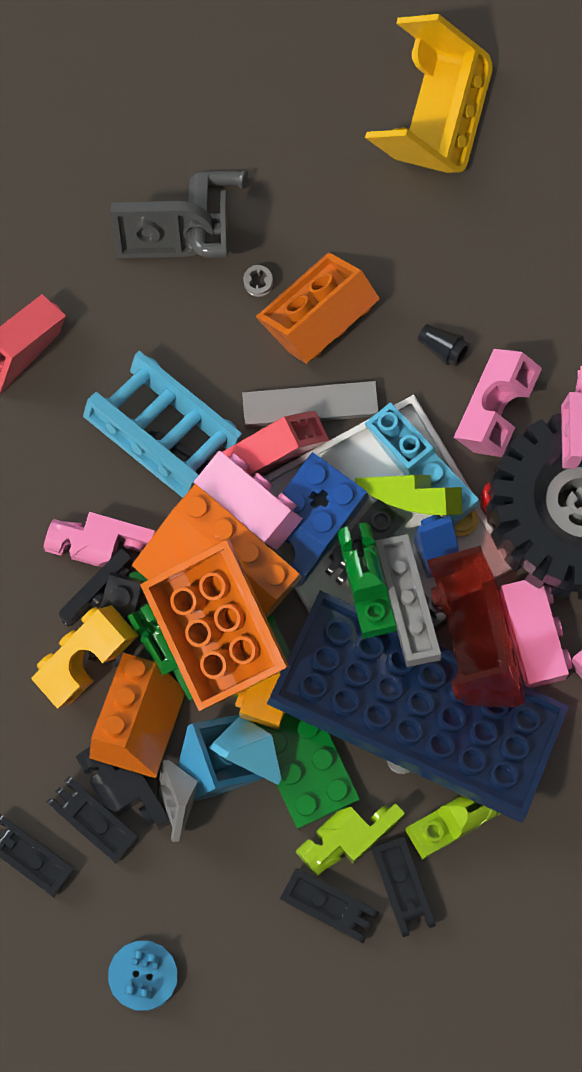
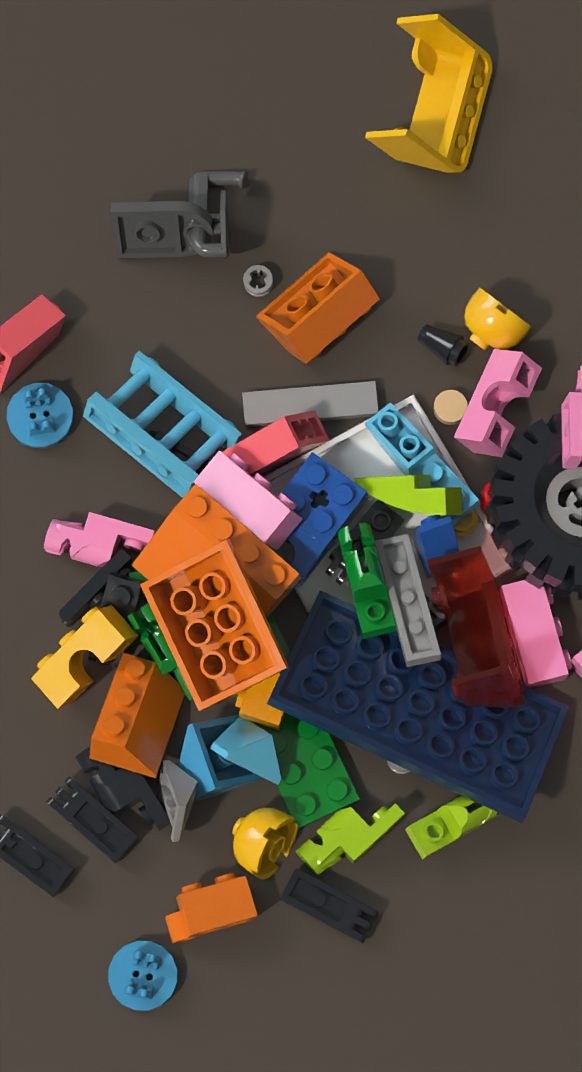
black hinge [371,837,436,938] -> none
none -> dark azure plate [6,383,73,448]
none -> orange hinge [165,873,258,944]
none -> yellow cylinder [232,808,298,880]
none -> tan tile [434,390,468,425]
none -> yellow cylinder [464,287,531,350]

